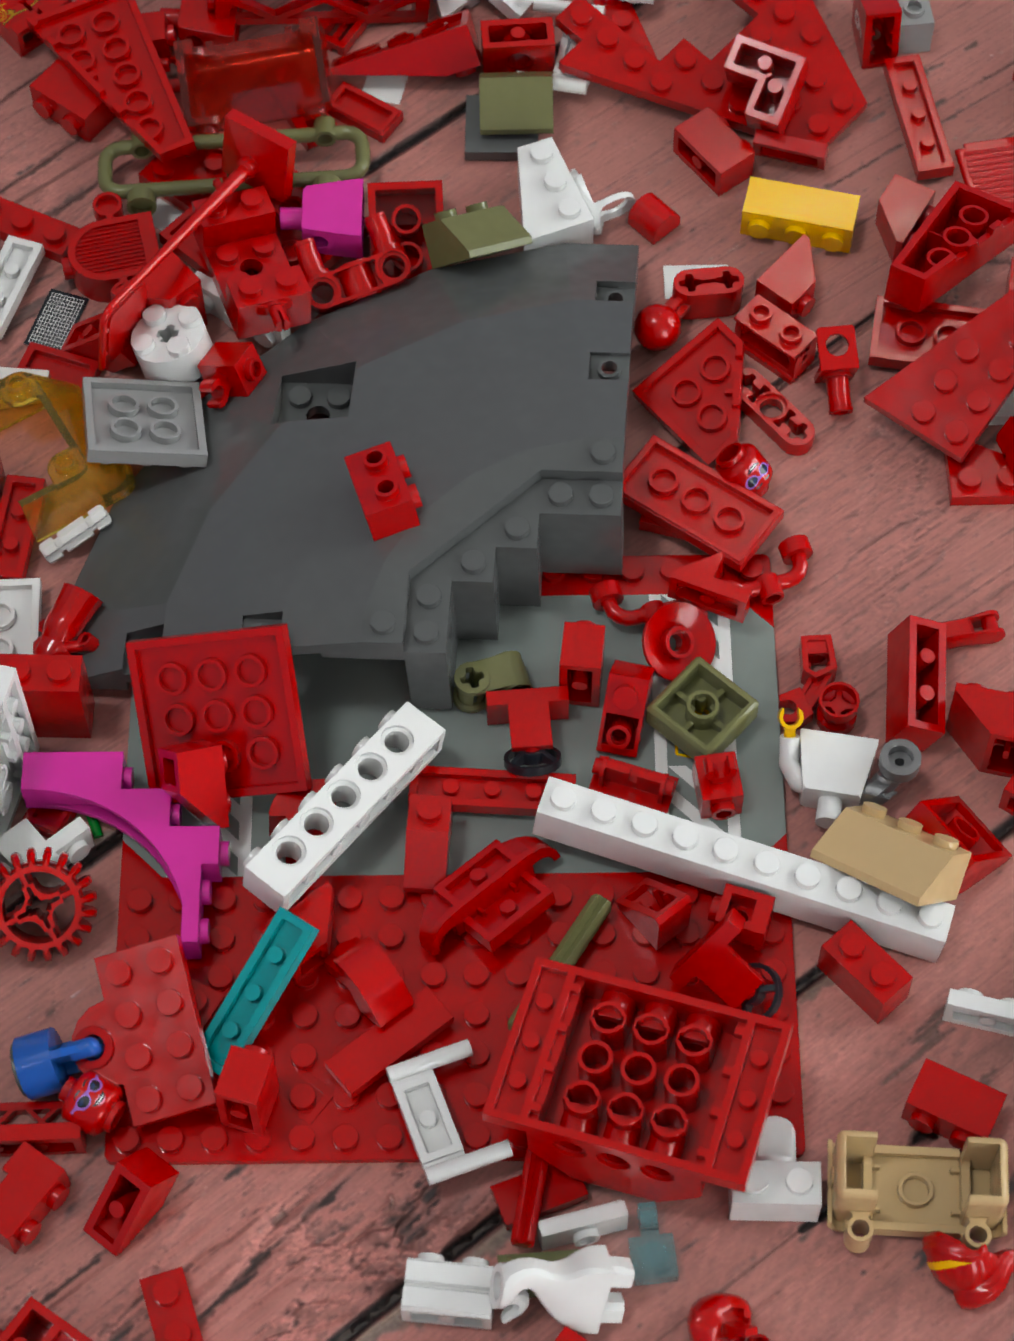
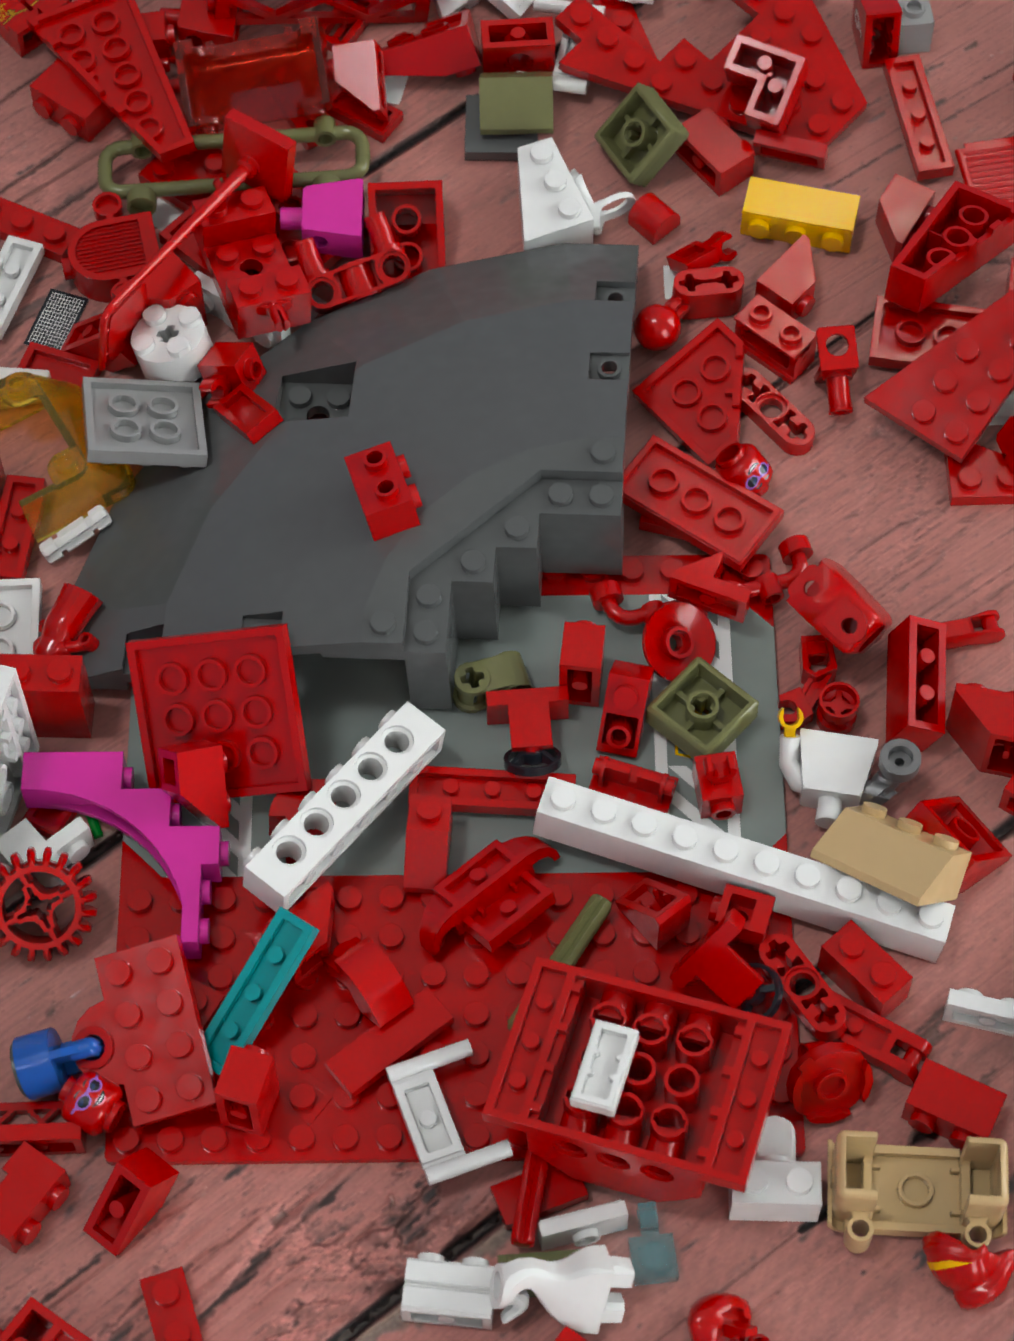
olive slope [422,201,533,269] -> none
none -> red tile [213,383,283,445]
none -> slope [328,39,388,122]
none -> white plate [570,1019,640,1117]
none -> olive brick [594,83,689,187]
none -> red plate [666,231,737,273]
none -> red beam [759,933,847,1042]
none -> red piece [786,558,892,654]
none -> red tile [786,1040,874,1124]
none -> red plate [805,990,933,1085]

